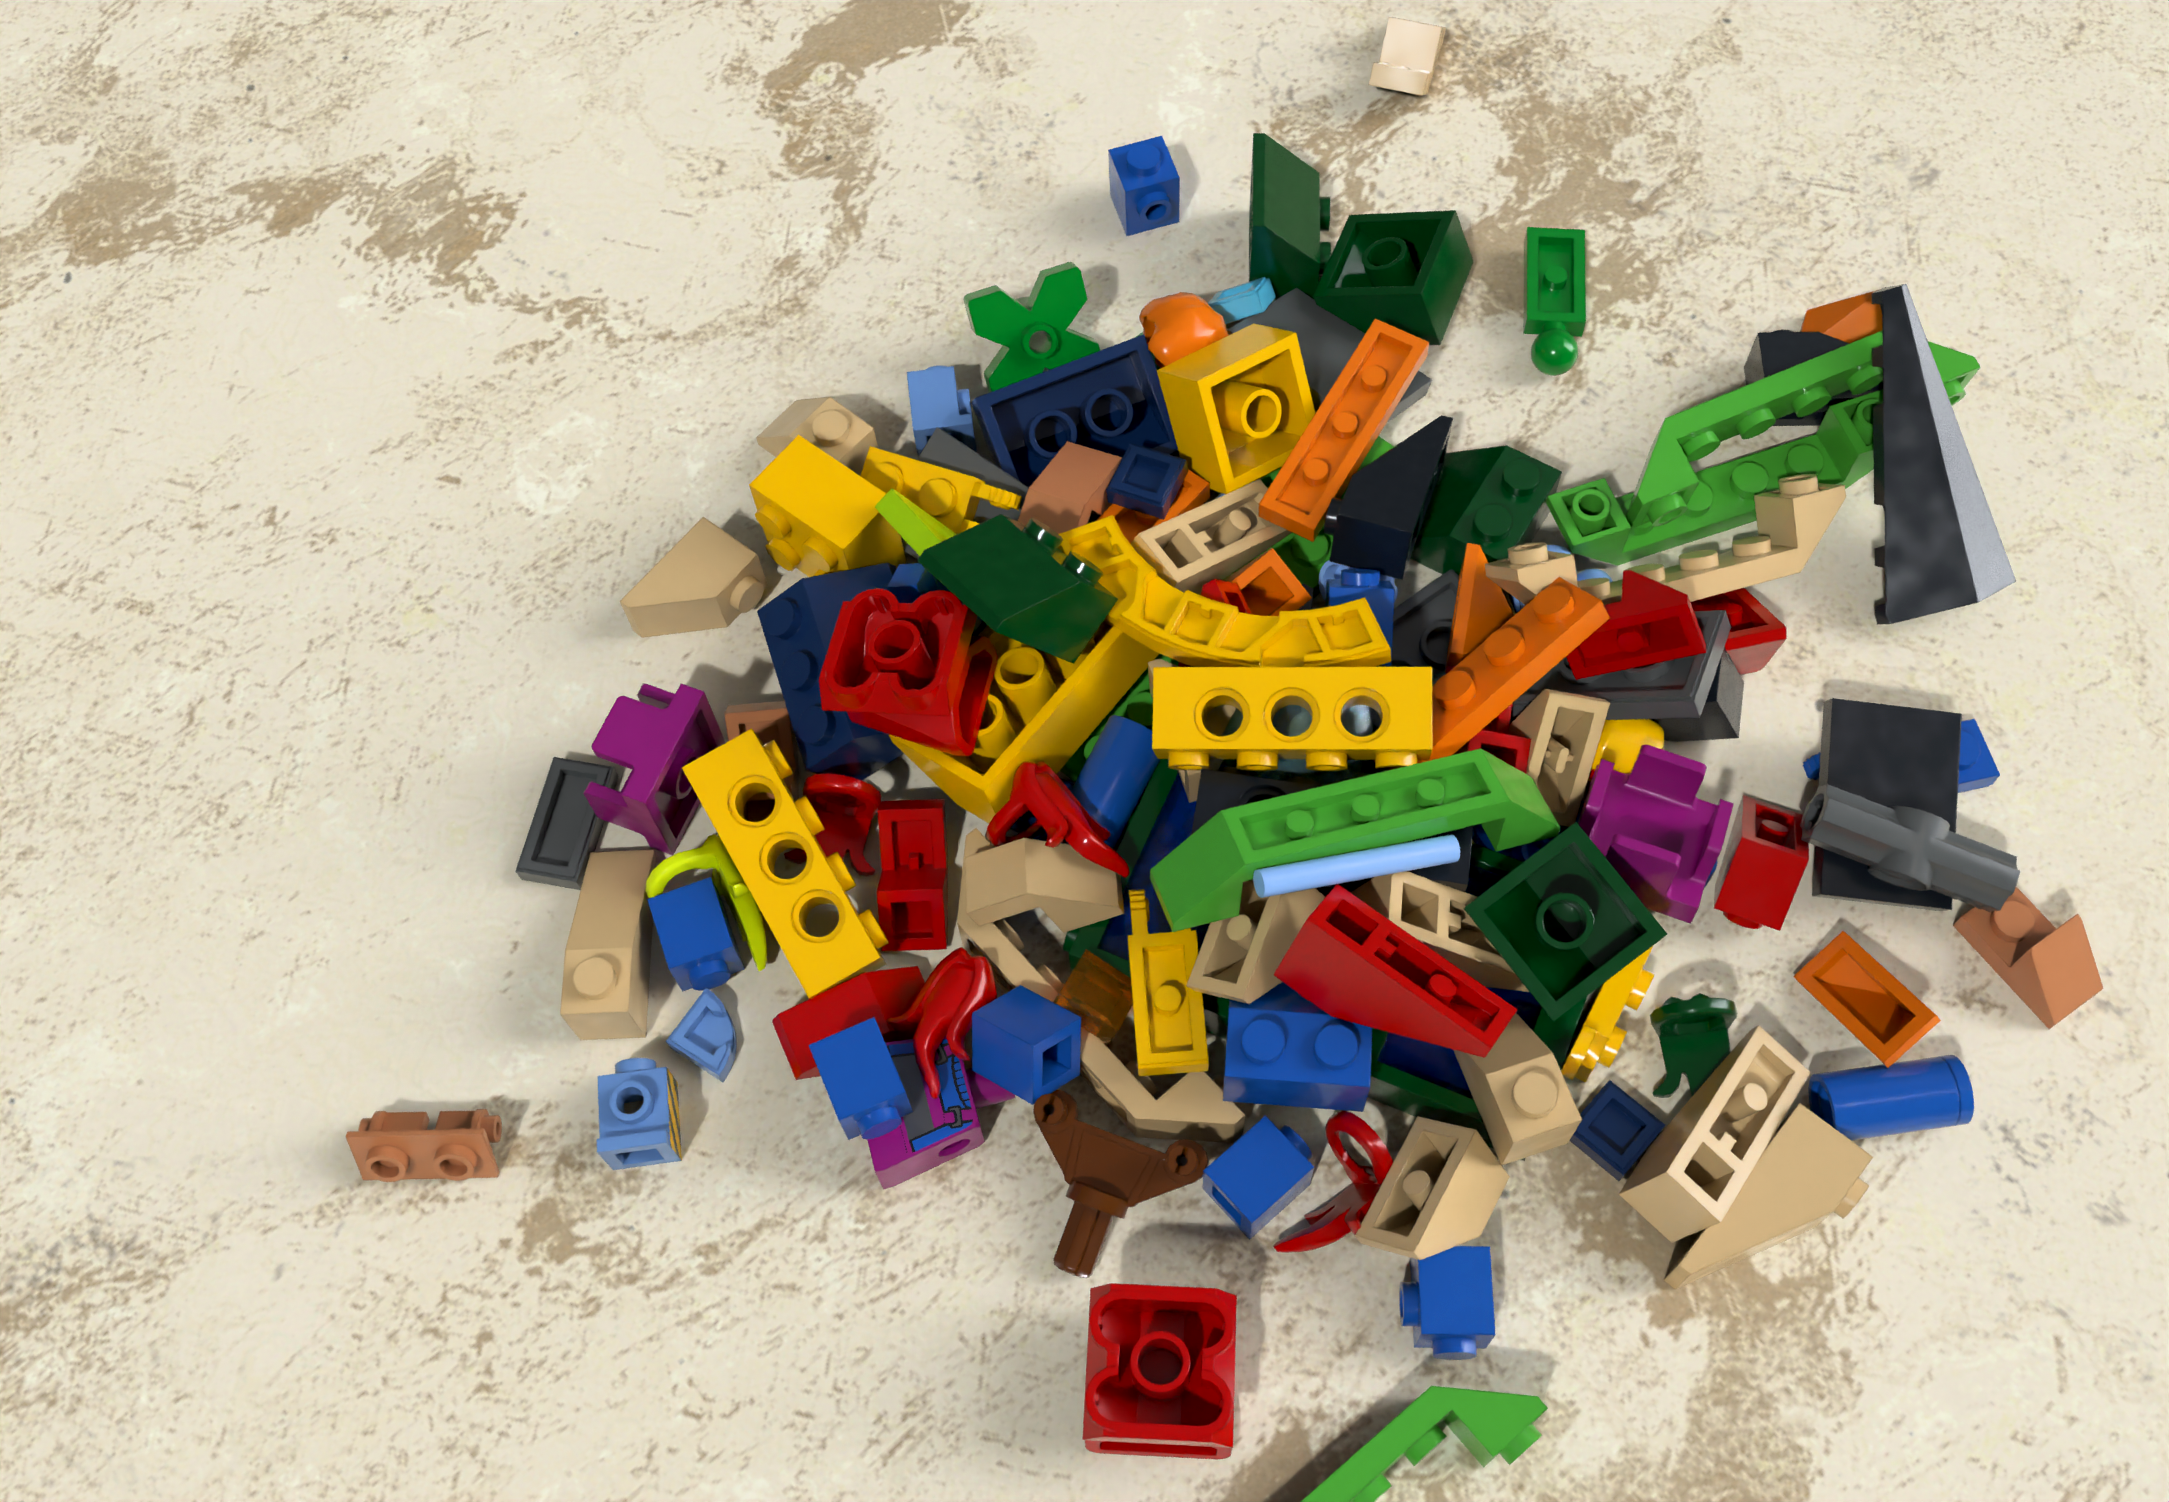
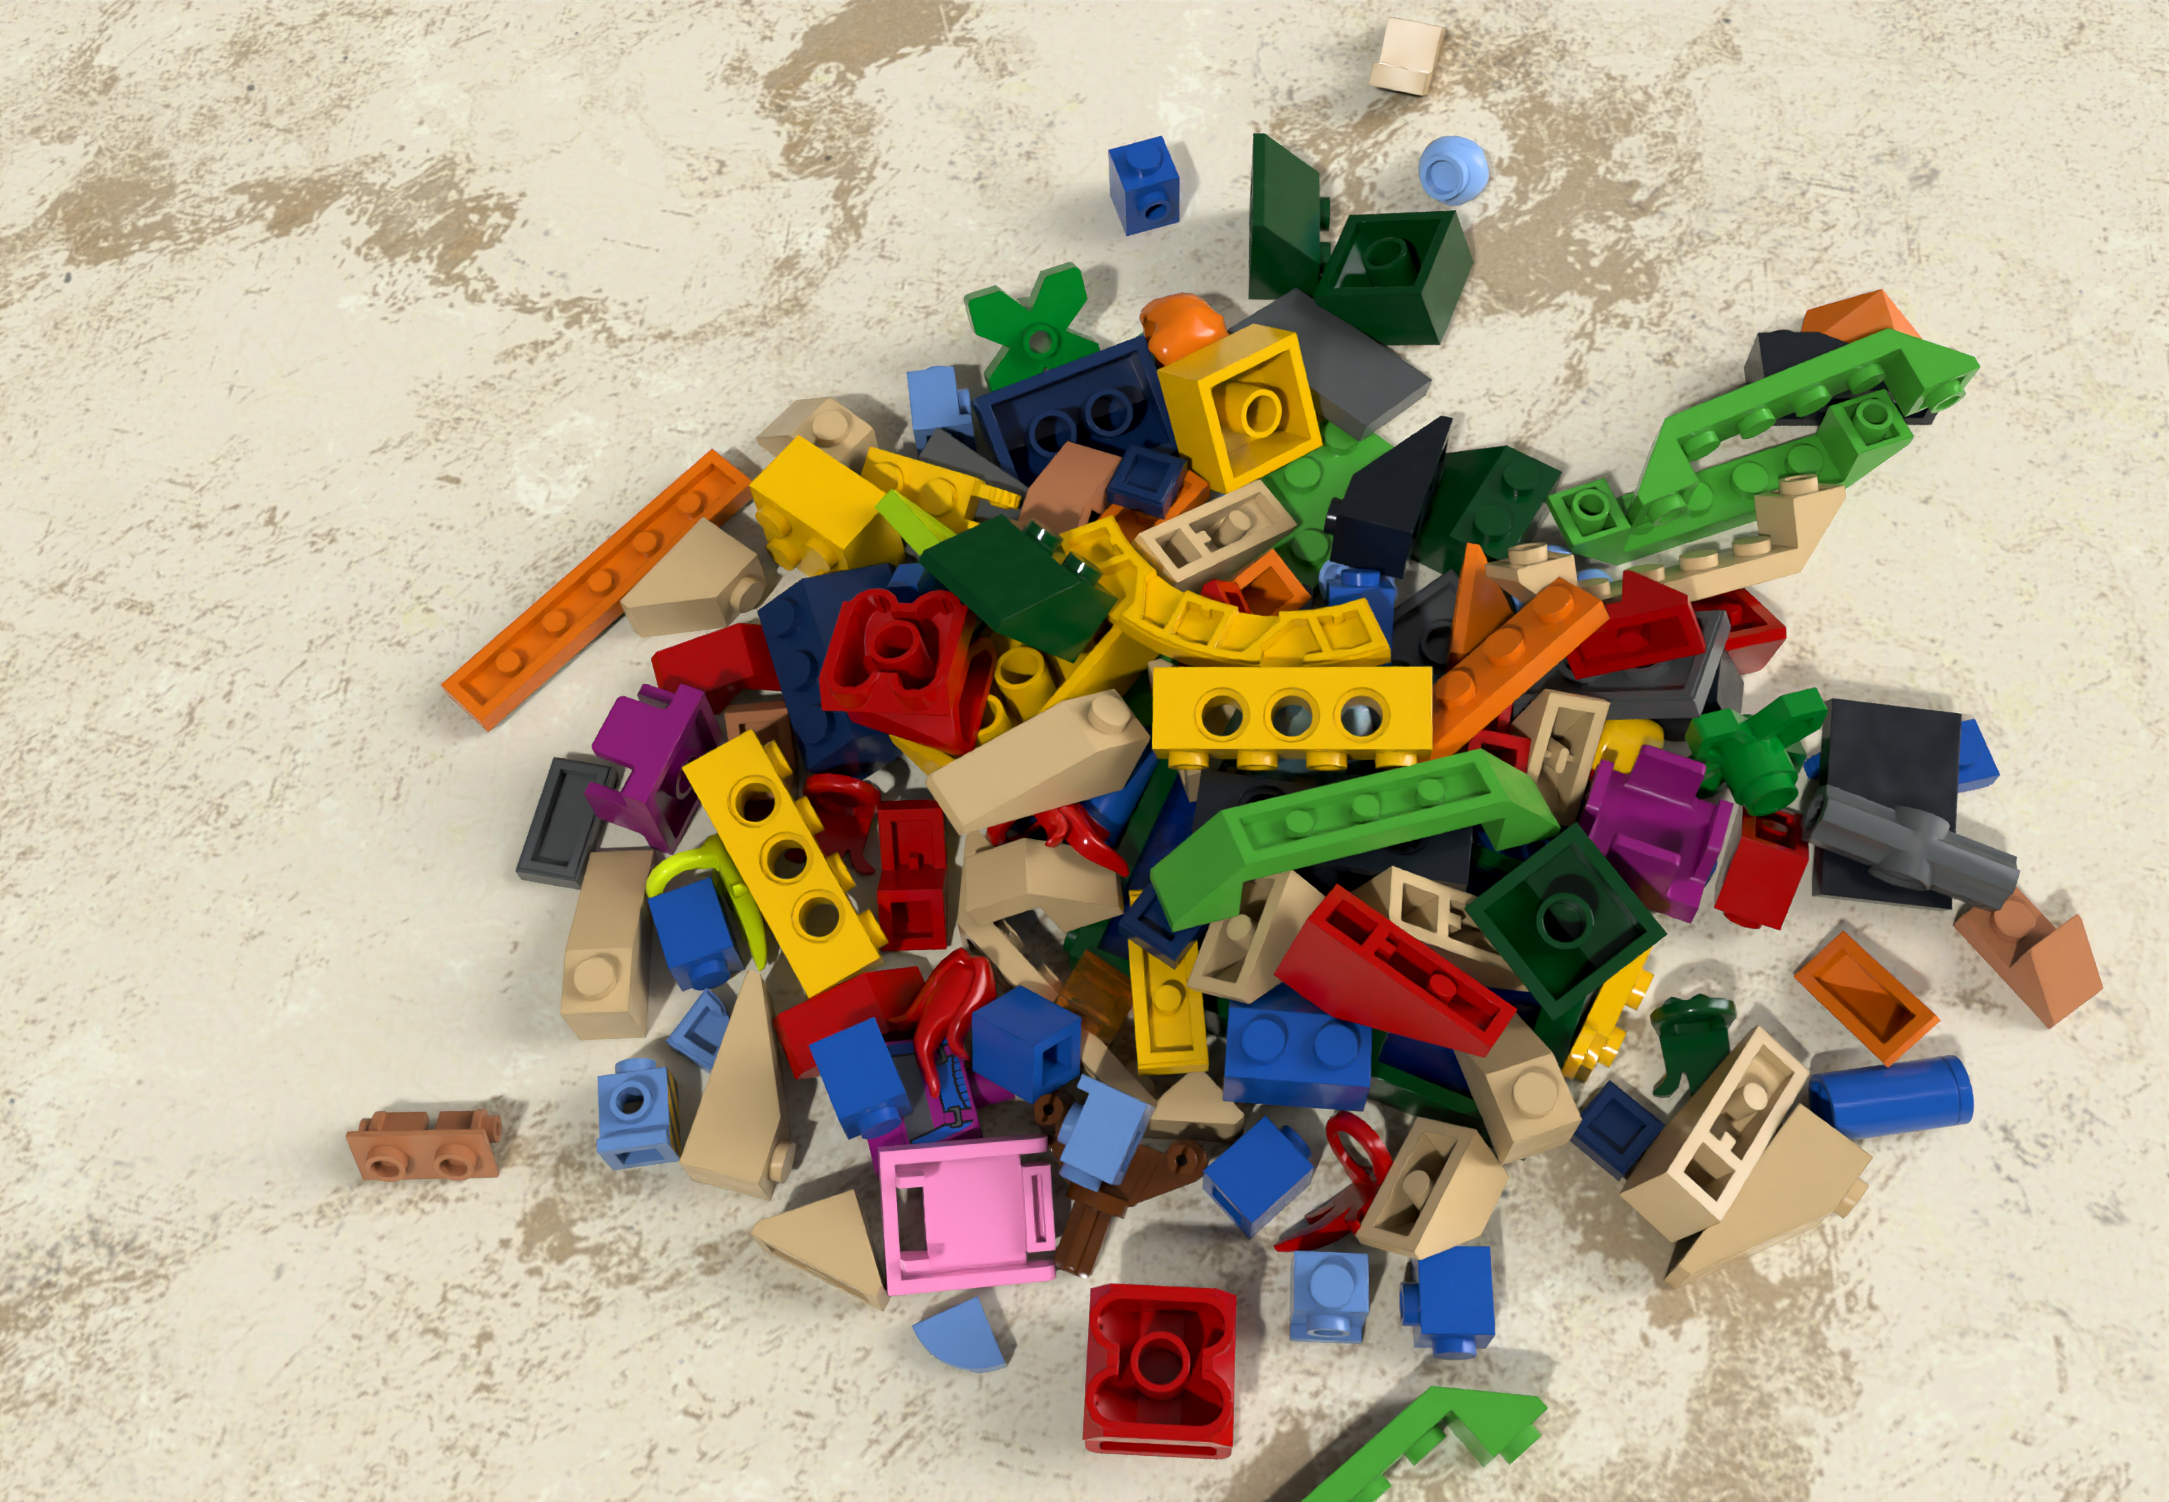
medium azure tile [1208,277,1276,324] -> none
light blue bar [1253,834,1460,898] -> none
orange plate [1259,319,1429,542] -> none
green plate [1523,227,1586,376] -> none
black wedge [1872,284,2016,625] -> none
none -> orange plate [441,449,753,732]
none -> red slope [651,623,782,715]
none -> tan slope [679,970,796,1201]
none -> tan slope [751,1189,890,1312]
none -> bright pink container [877,1134,1057,1296]
none -> medium blue tile [912,1296,1007,1373]
none -> tan slope [925,689,1151,835]
none -> medium blue brick [1057,1074,1156,1192]
none -> dark blue tile [1118,881,1210,970]
none -> medium blue brick [1289,1251,1369,1344]
none -> light blue animal [1418,136,1489,206]
none -> green plant [1685,687,1828,816]

